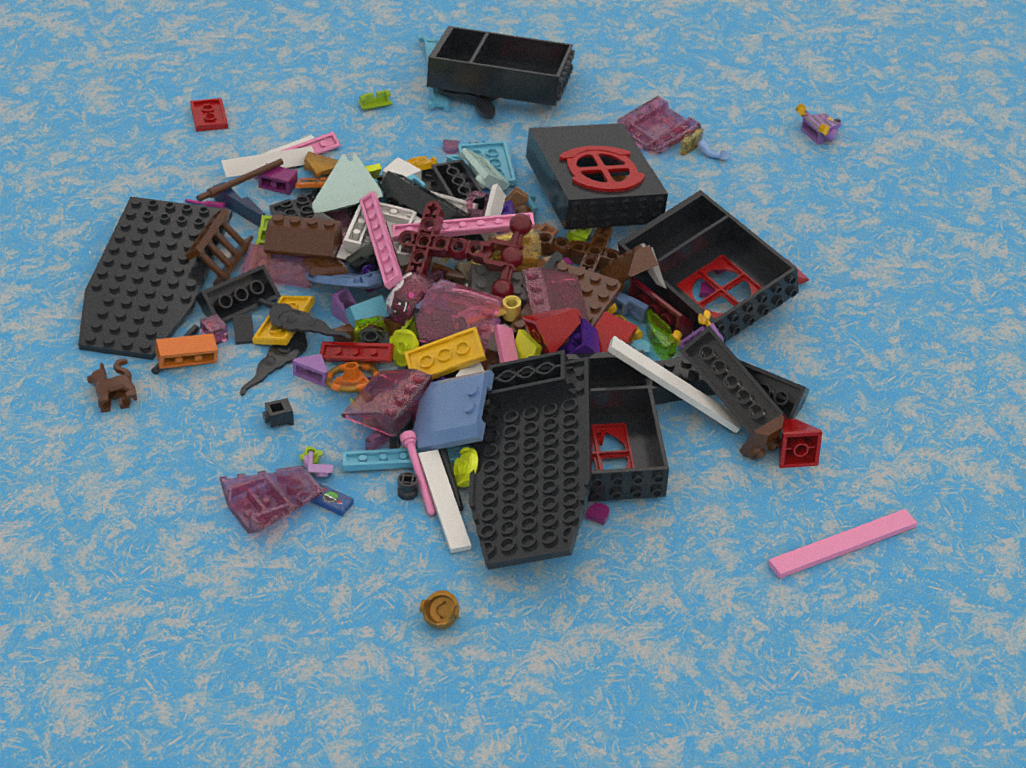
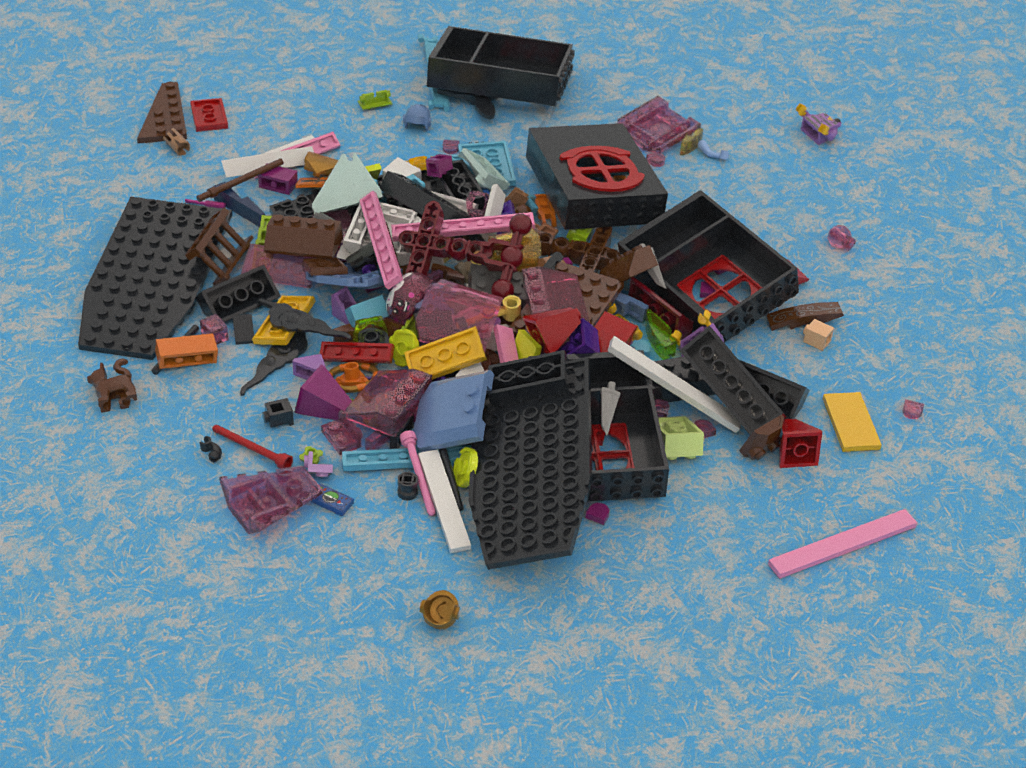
none -> reddish brown wing [137,81,187,144]
none -> medium nougat arm [163,128,190,155]
none -> black arm [199,436,222,462]
none -> red piece [212,425,293,471]
none -> magenta slope [294,365,354,421]
none -> clear pink bracket [321,410,363,455]
none -> medium blue cap [403,104,432,131]
none -> magenta brick [426,154,453,177]
none -> orange hinge [534,194,557,227]
none -> light grey bar [600,381,620,436]
none -> clear pink tile [646,151,665,167]
none -> clear pink tile [654,399,670,417]
none -> yellowish green slope [658,416,704,460]
none -> clear pink tile [694,419,716,438]
none -> reddish brown slope [766,302,844,331]
none -> light nougat brick [803,319,834,351]
none -> yellow tile [822,392,882,452]
none -> clear pink piece [828,225,856,251]
none -> clear pink tile [903,399,924,419]

